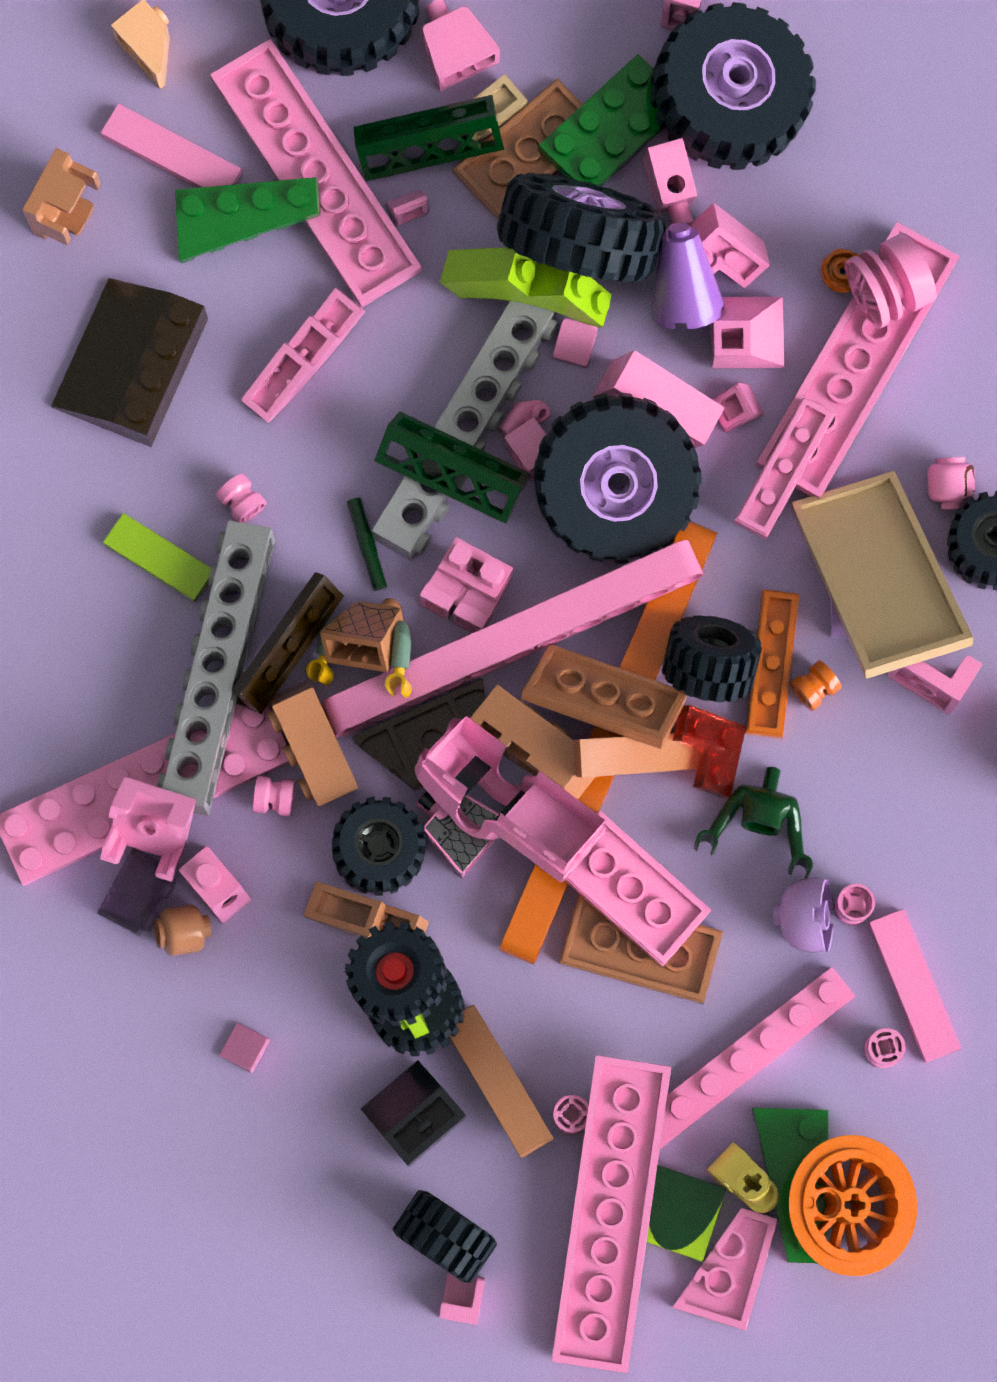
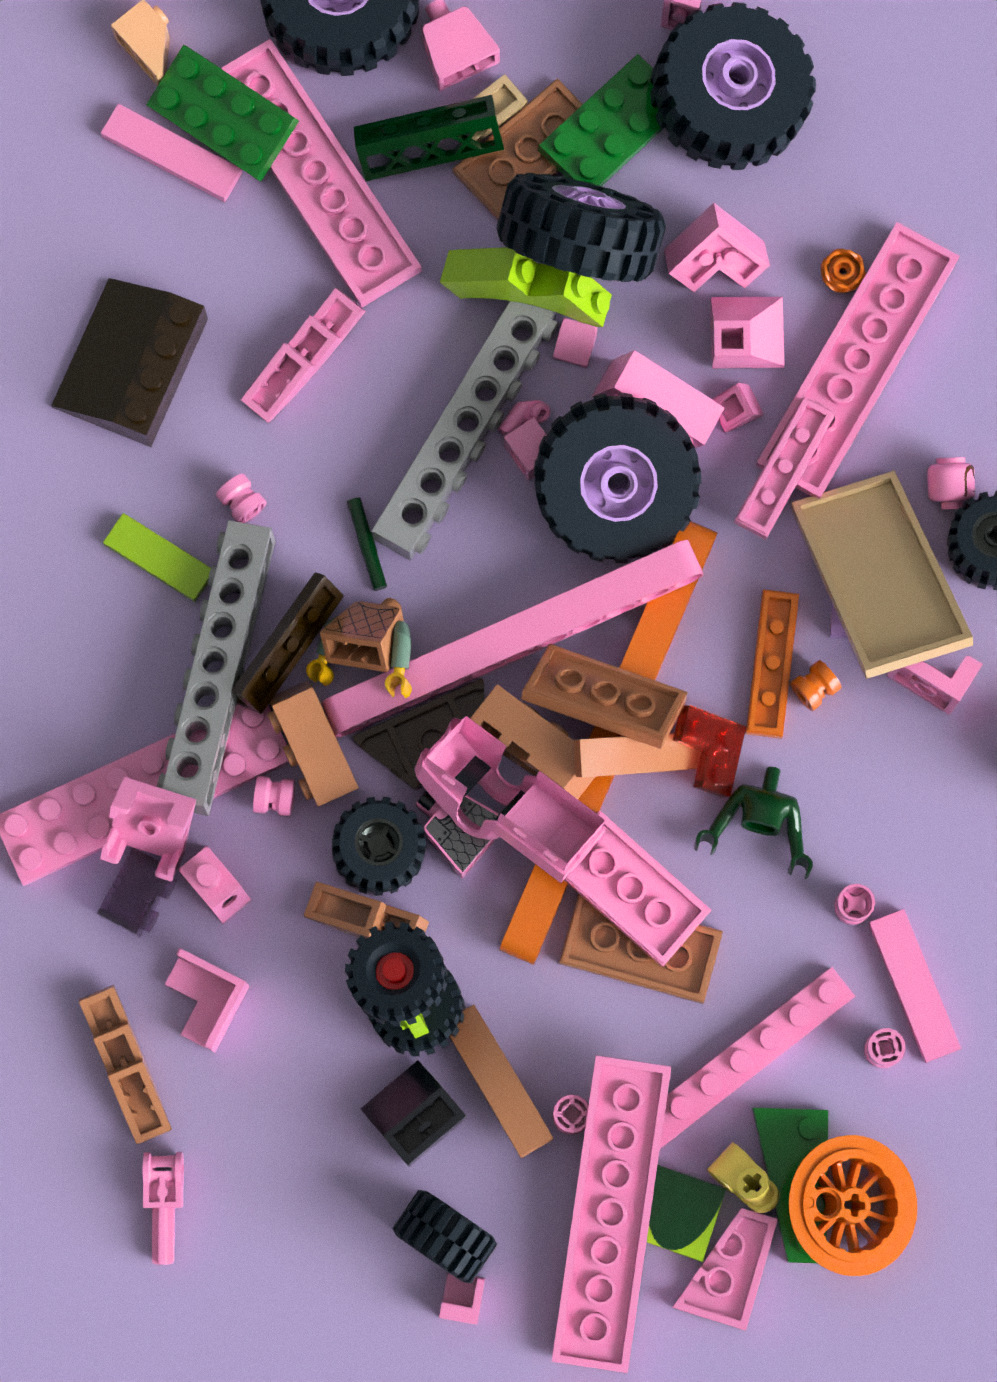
nougat panel [22,148,101,245] -> none
nougat head [154,905,211,956] -> none
green wing [175,177,320,263] -> none
bright pink slope [219,1023,270,1074] -> none
dark green fence [374,411,531,524] -> none
bright pink slope [387,190,429,226] -> none
bright pink hips [419,537,514,633] -> none
bright pink torso [642,138,697,225] -> none
medium lavender cone [652,223,724,329] -> none
black wheel [662,615,762,702] -> none
lavender cylinder [773,878,834,953] -> none
bright pink wheel [845,233,937,329] -> none
none -> nougat slope [79,984,172,1144]
none -> bright pink connector [143,1152,184,1265]
none -> green plate [146,44,299,181]
none -> bright pink panel [165,948,249,1053]

